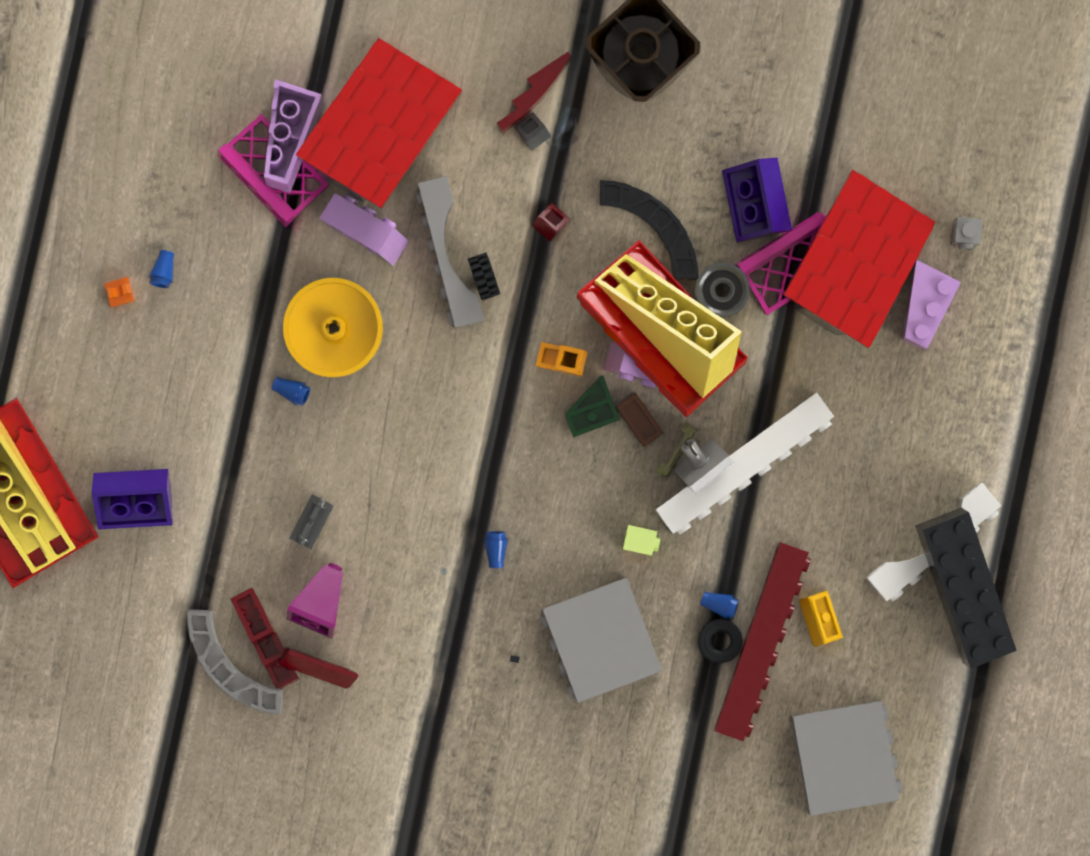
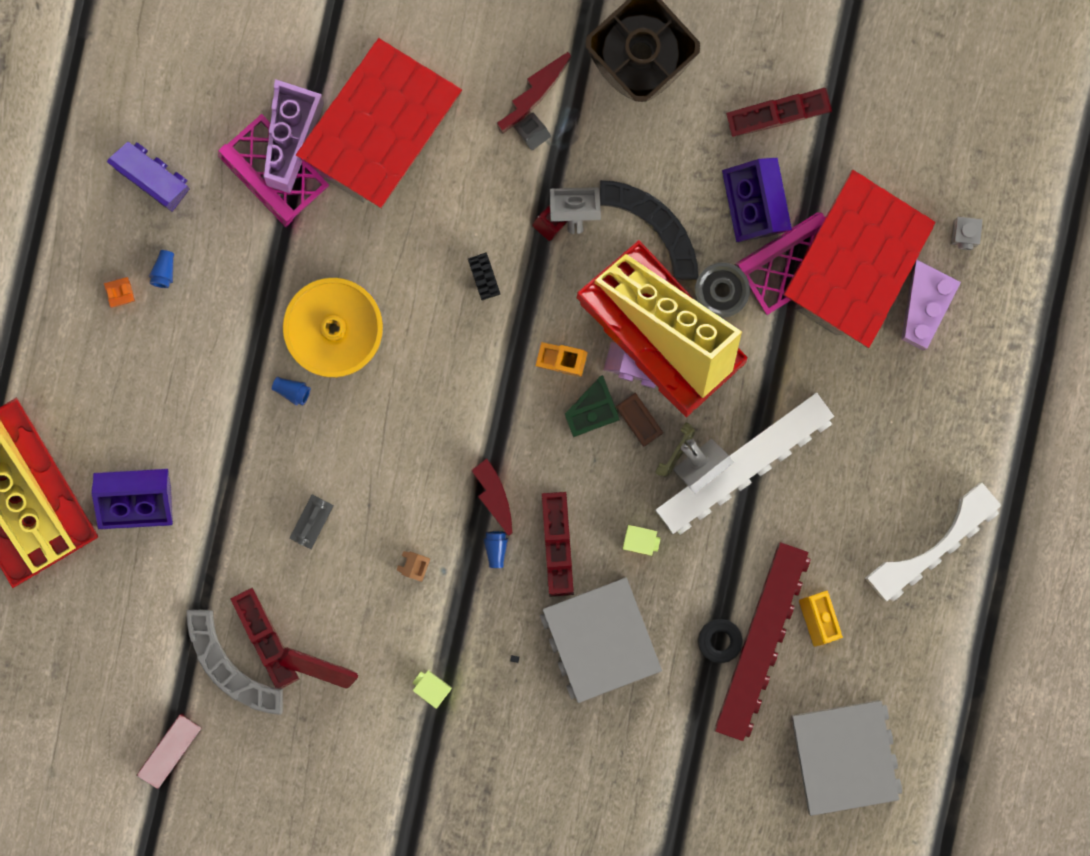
magenta slope [286,563,343,639] -> none
lavender wedge [320,193,409,266] -> none
light grey arch [415,176,484,329] -> none
blue cone [700,591,739,619] -> none
black brick [915,508,1017,669] -> none
none -> slope [107,142,190,212]
none -> slope [136,714,202,789]
none -> medium nougat tile [397,551,430,582]
none -> yellowish green brick [413,670,452,709]
none -> dark red slope [471,459,513,536]
none -> dark red slope [542,492,574,597]
none -> light grey tile [550,187,601,234]
none -> dark red slope [726,88,832,137]

